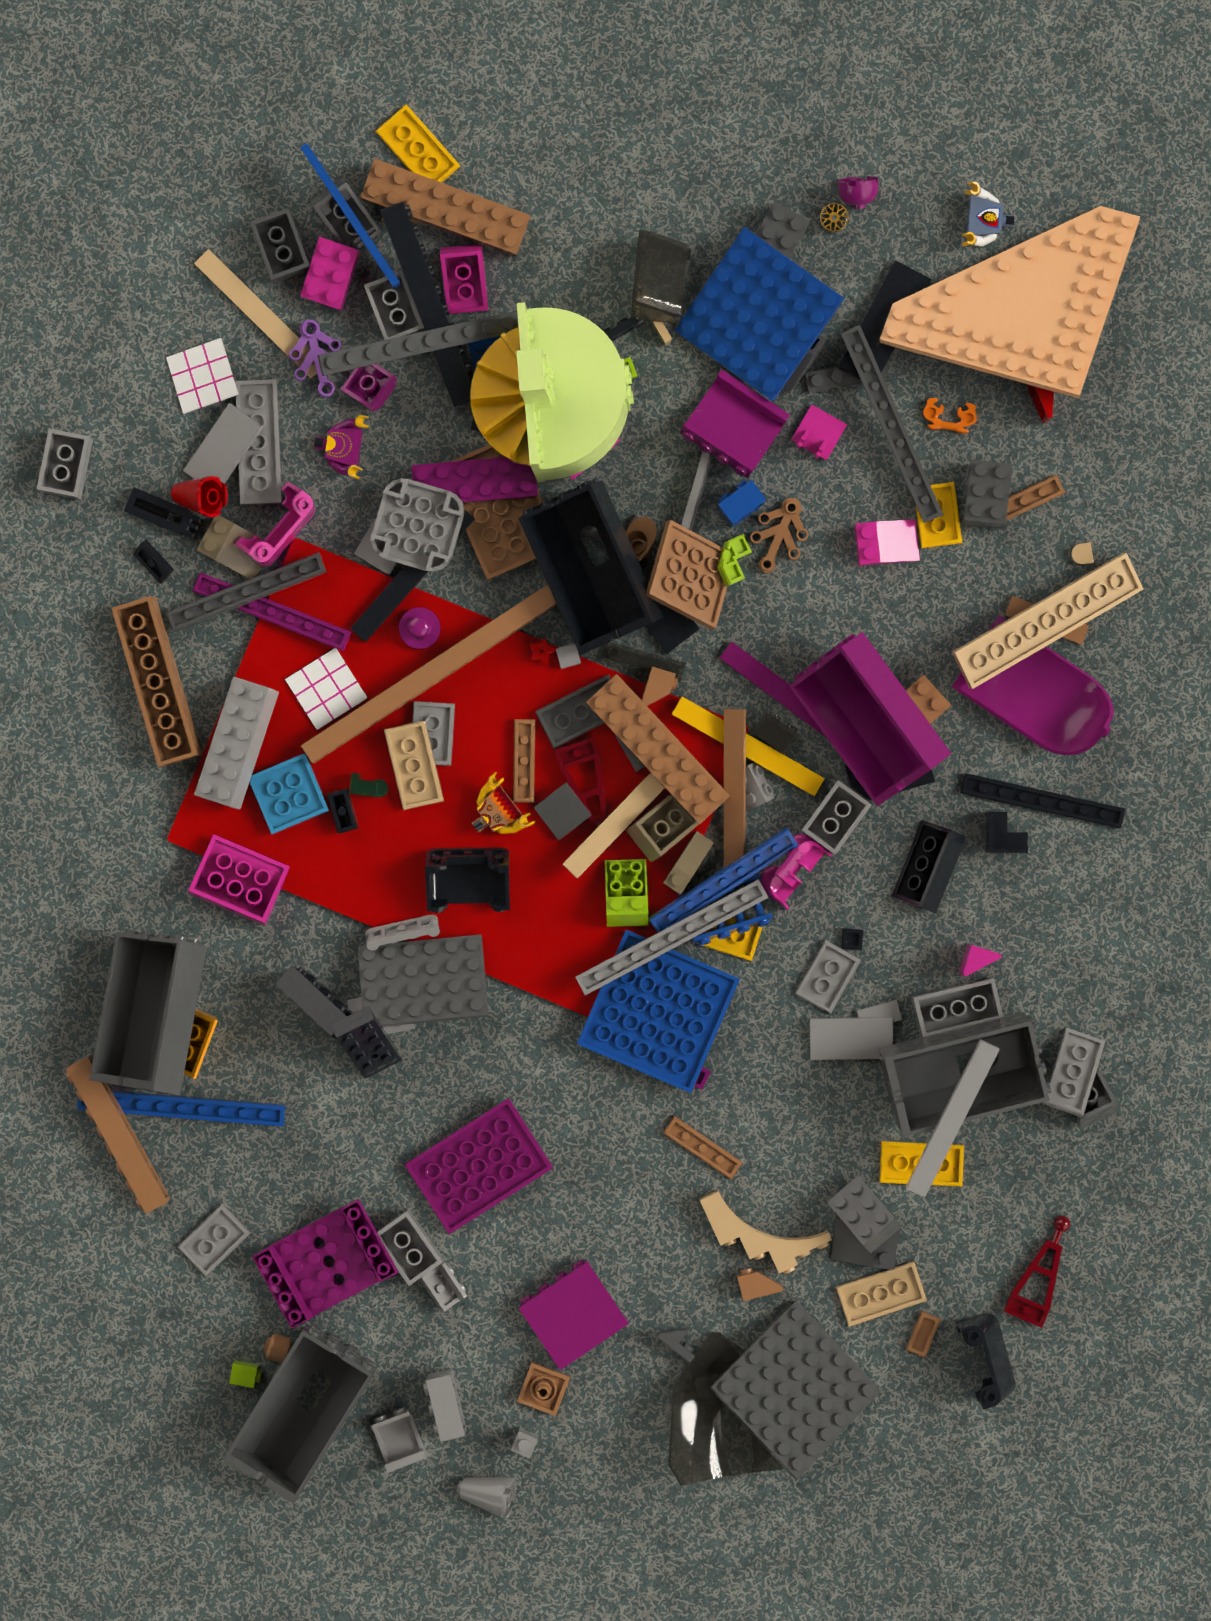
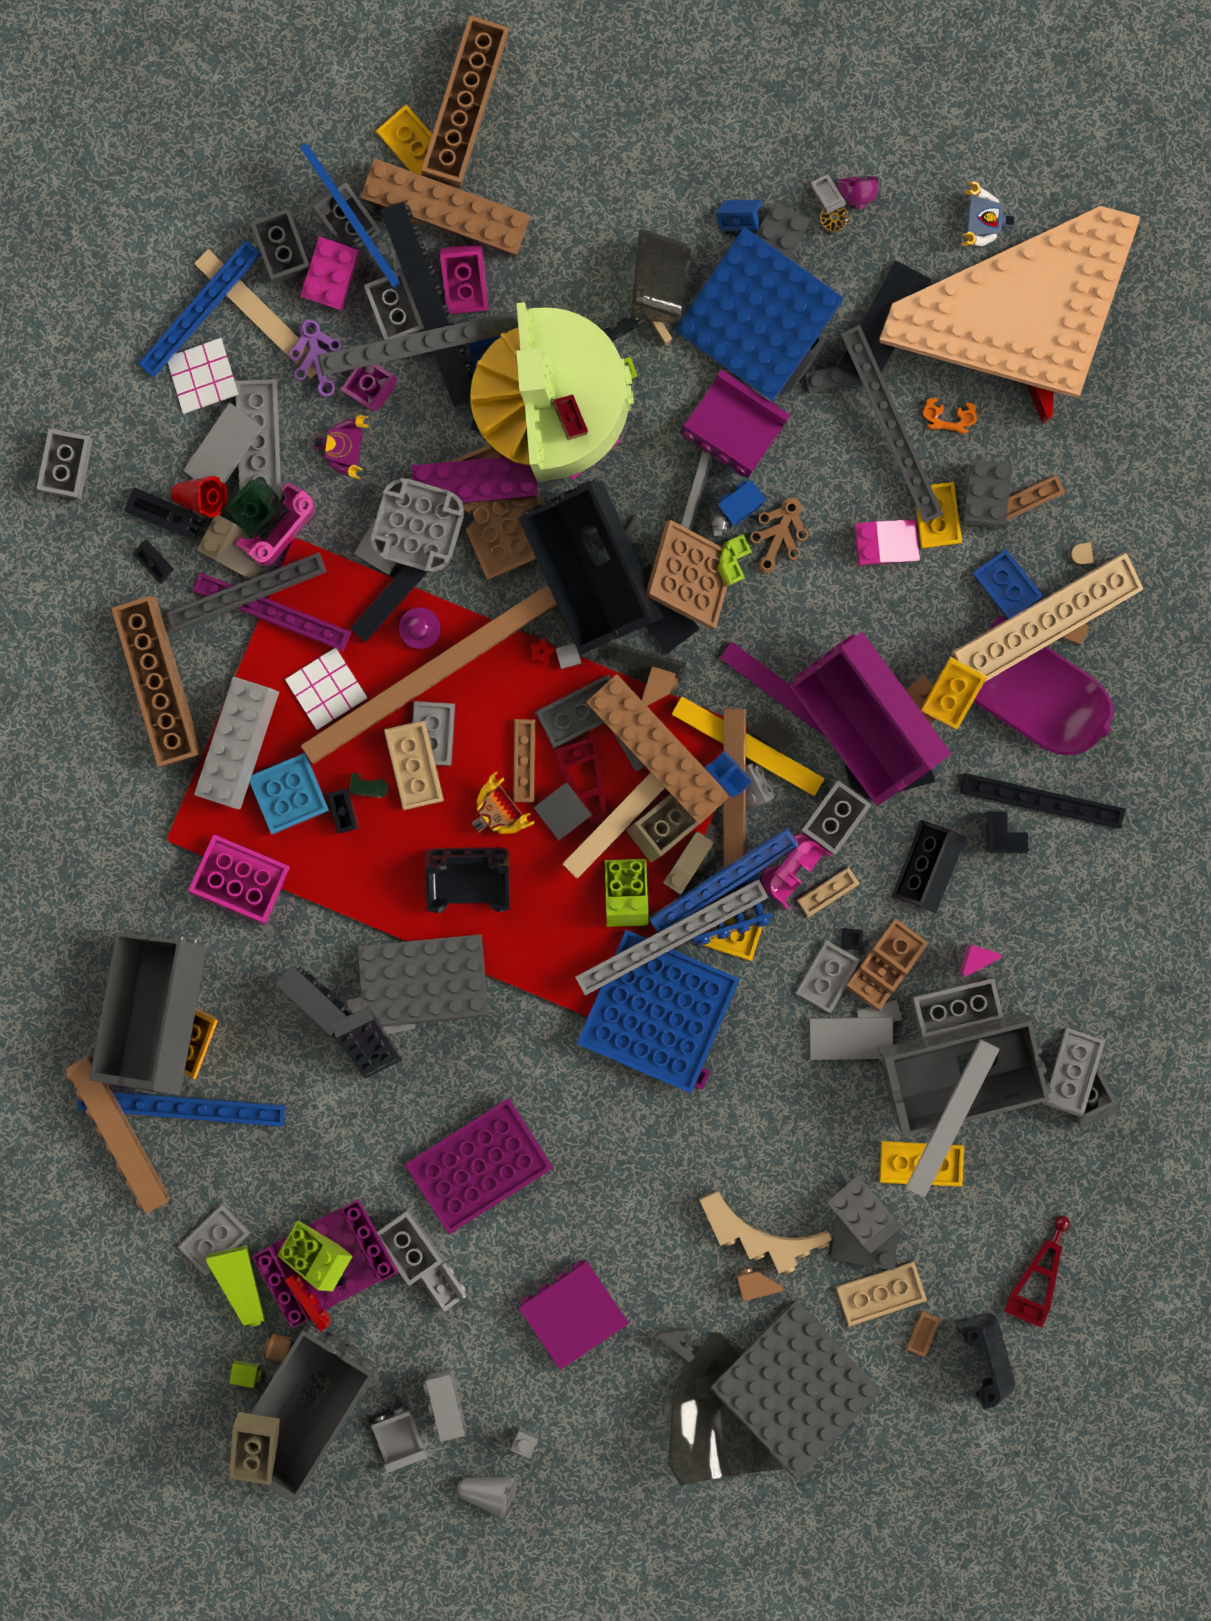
light grey plate [365,915,440,951] -> none
medium nougat plate [517,1362,570,1416] -> none
medium nougat piece [626,517,657,561] -> none
medium nougat tile [663,1116,743,1179] -> none
dark pink plate [791,404,847,461] -> none
none -> blue tile [138,240,262,378]
none -> lime slope [206,1245,264,1327]
none -> clear green slope [225,477,288,539]
none -> dark tan slope [229,1412,280,1485]
none -> lime slope [277,1221,352,1291]
none -> red plate [285,1272,331,1332]
none -> medium nougat brick [421,15,509,189]
none -> dark red plate [553,394,588,440]
none -> blue panel [704,751,753,798]
none -> light grey plate [712,515,729,538]
none -> blue panel [716,200,762,231]
none -> tan tile [797,867,860,917]
none -> light grey tile [810,174,846,214]
none -> medium nougat slope [845,918,928,1012]
none -> yellow tile [920,656,987,730]
none -> blue plate [973,549,1043,619]

